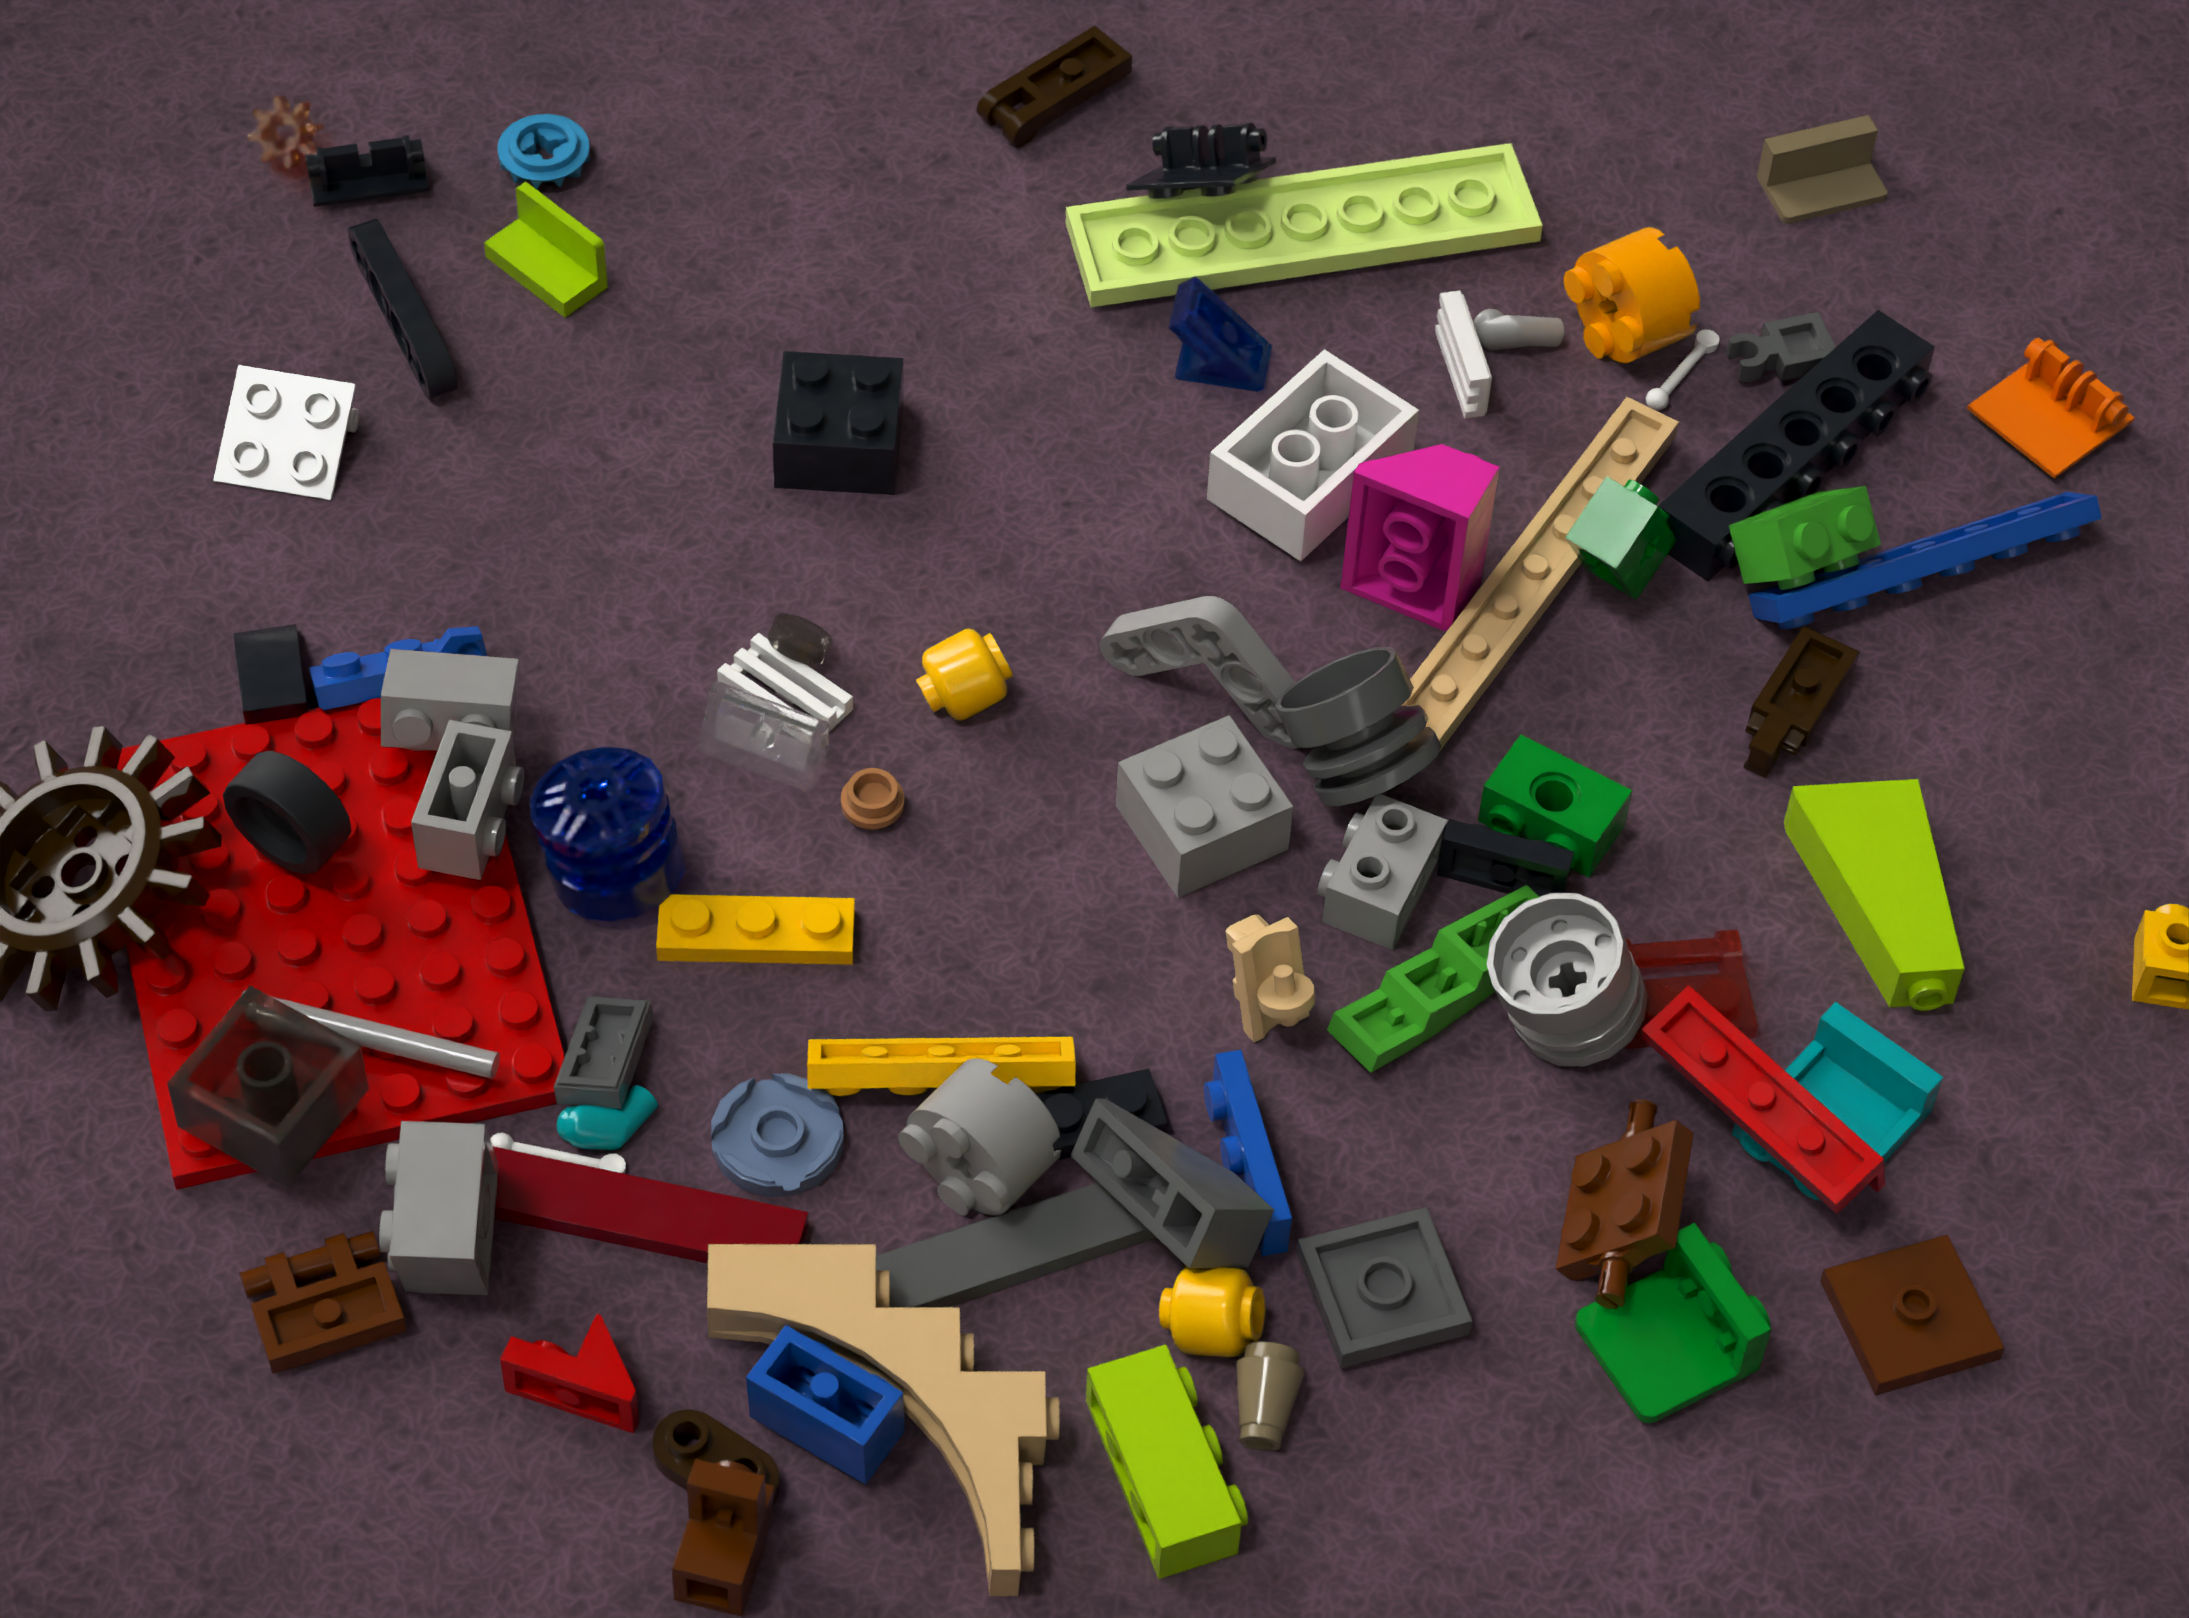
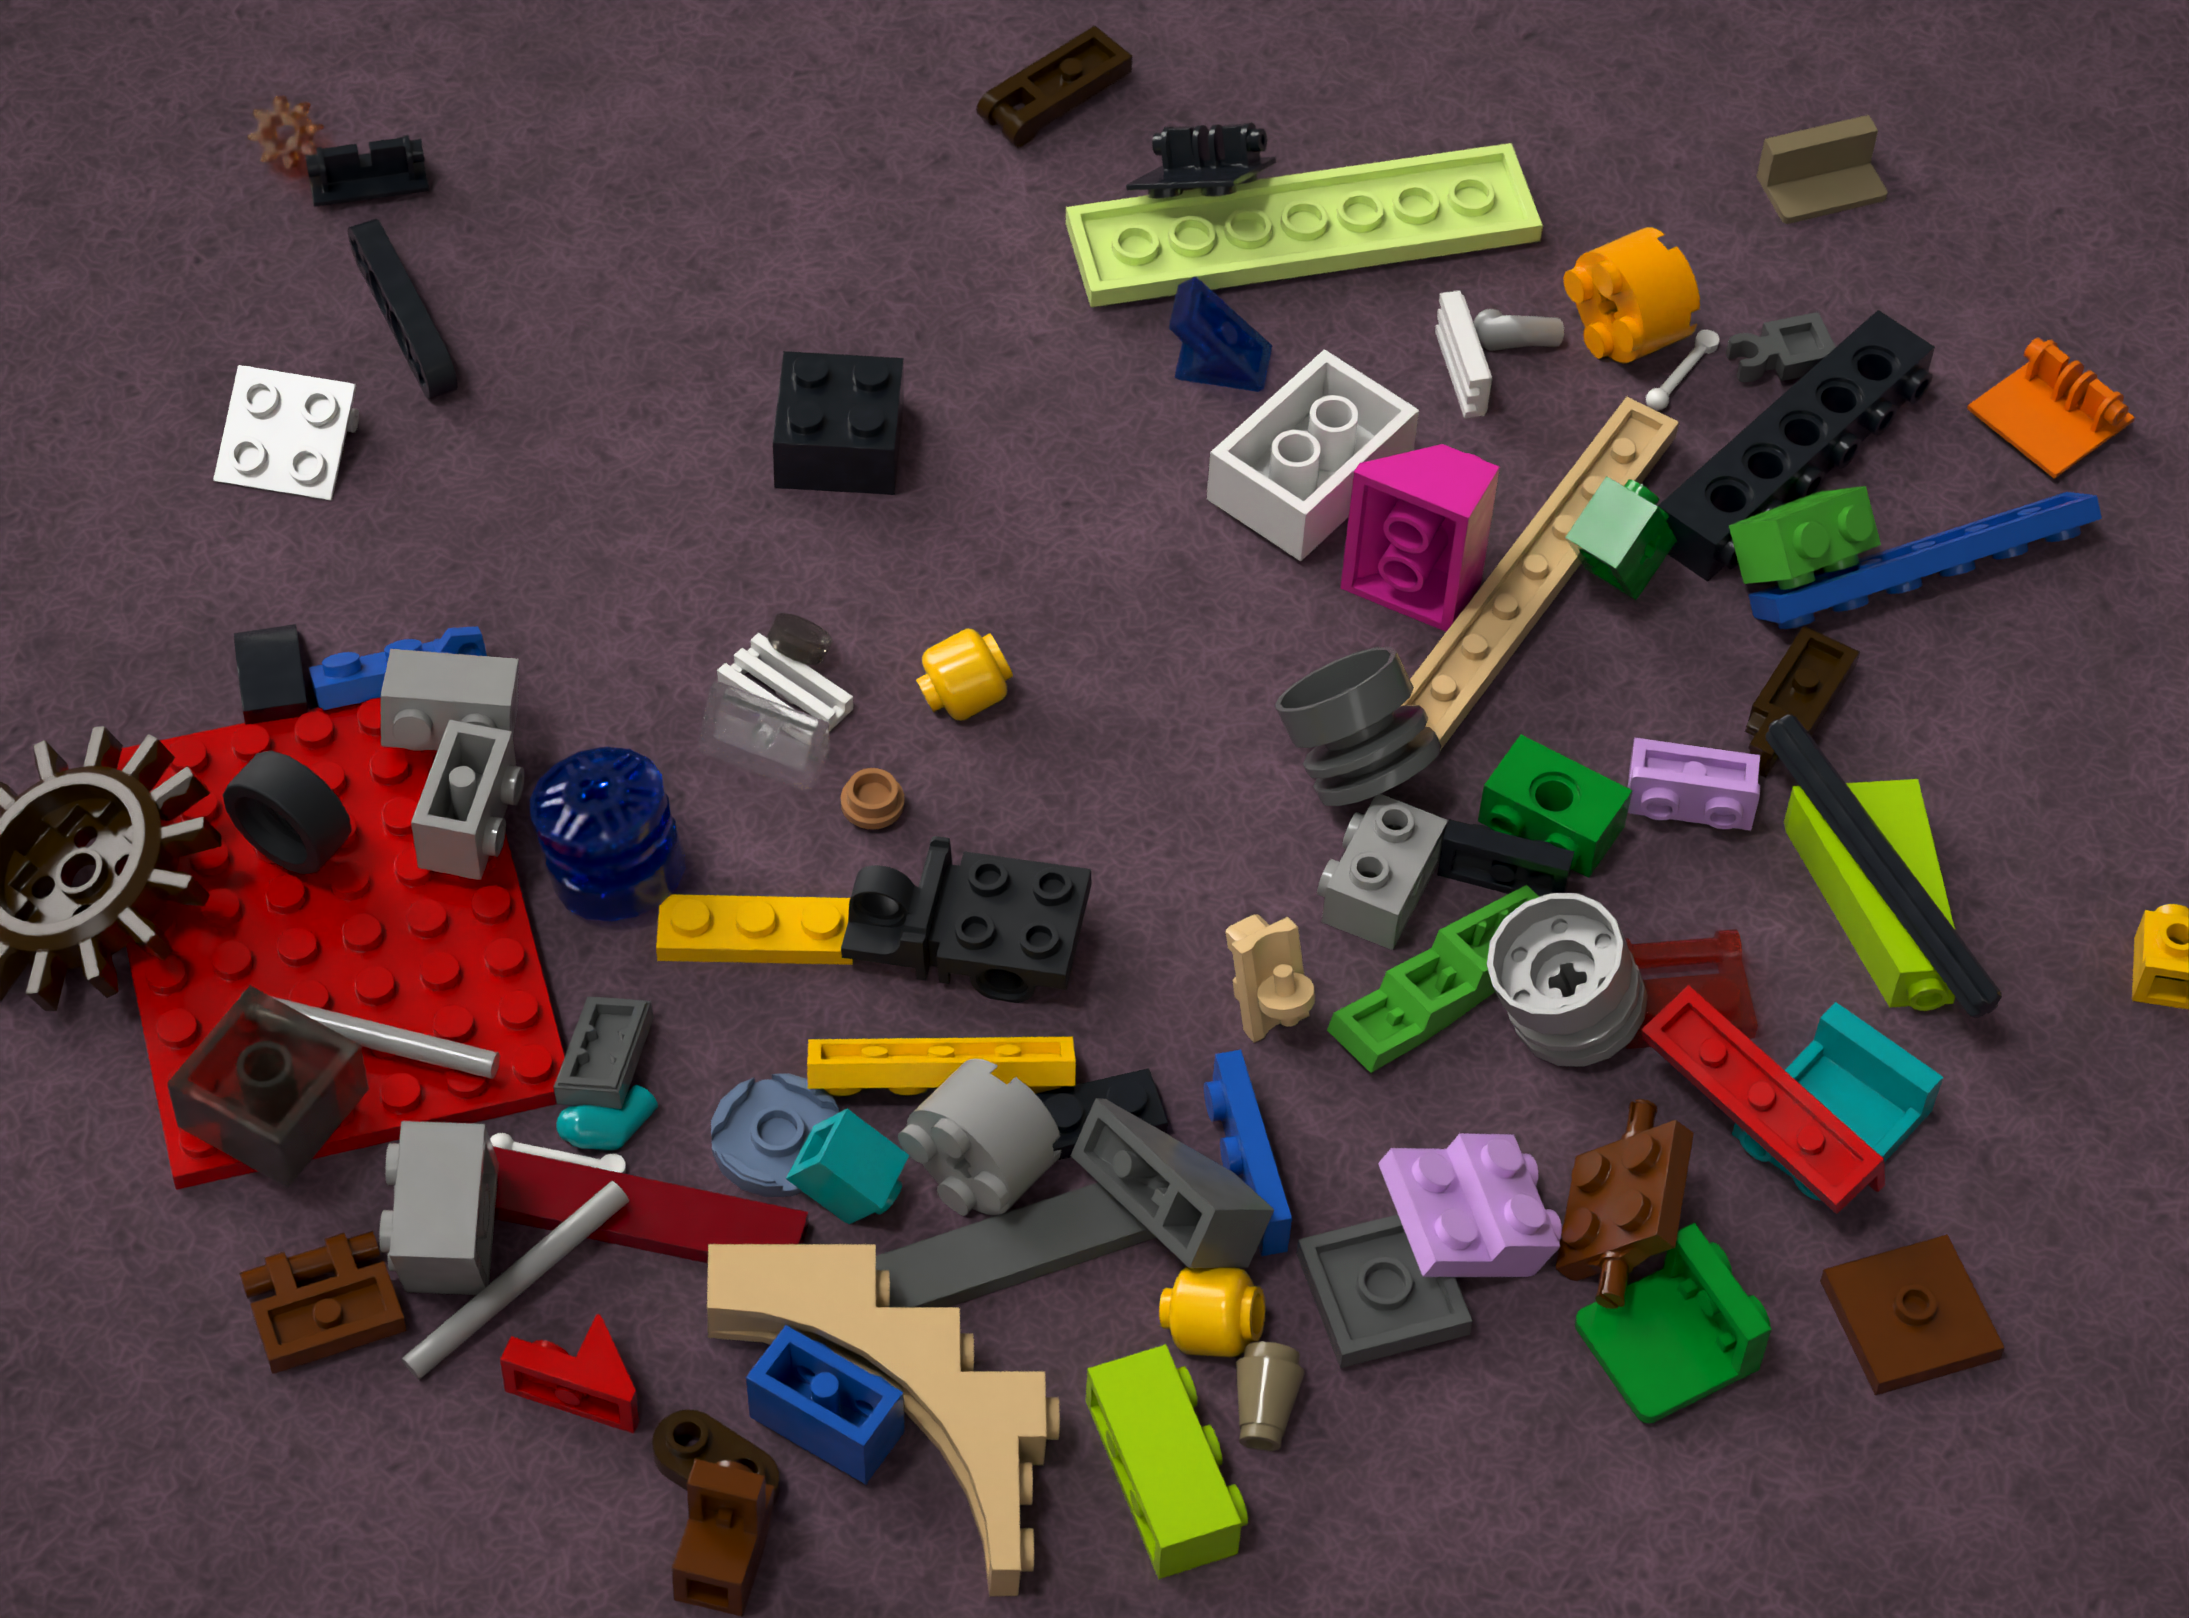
lime panel [484,182,608,318] -> none
dark azure gear [497,114,590,190] -> none
light grey beam [1099,596,1297,749] -> none
light grey brick [1116,715,1293,898] -> none
none -> light grey bar [401,1181,629,1380]
none -> teal brick [786,1109,910,1224]
none -> black plate [841,836,1092,1003]
none -> lavender plate [1378,1133,1562,1277]
none -> lavender bracket [1628,738,1760,831]
none -> black axle [1766,714,2002,1018]

